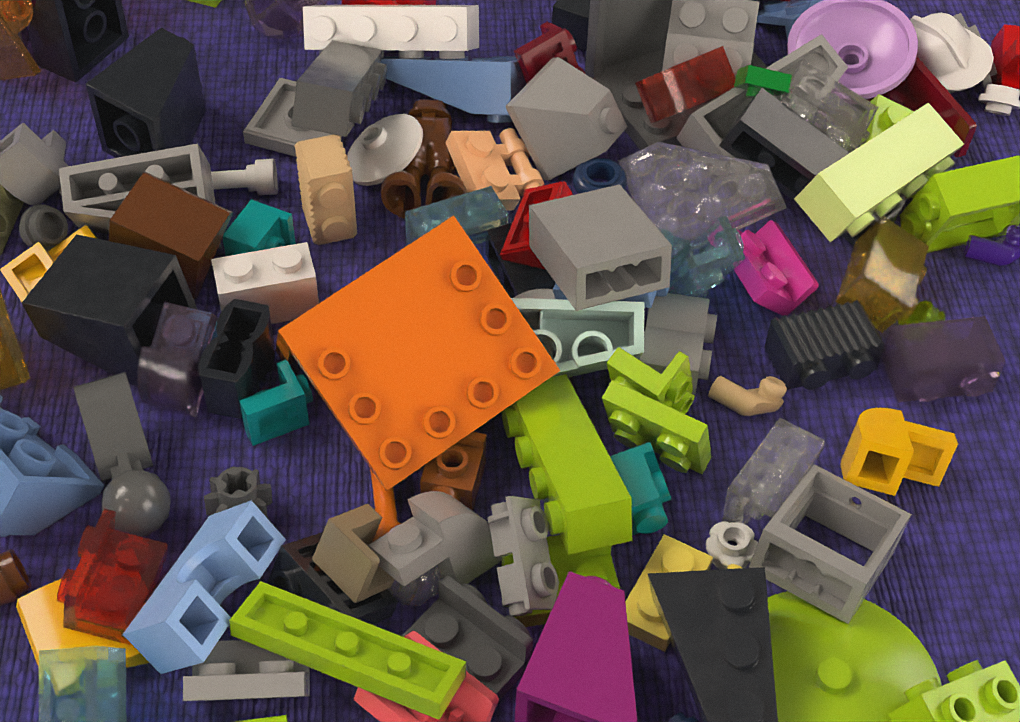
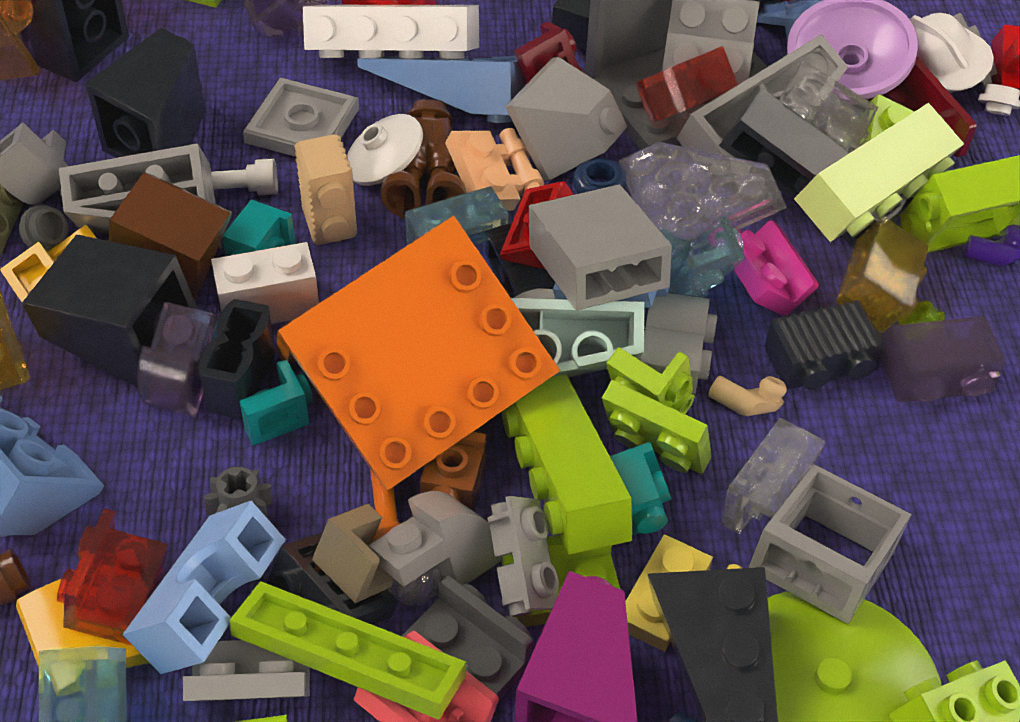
dark grey beam [73,372,171,537] -> none
dark grey brick [292,40,387,137] -> none
white plate [705,521,758,569] -> none
green plate [734,65,792,99] -> none
yellow brick [840,408,958,496] -> none

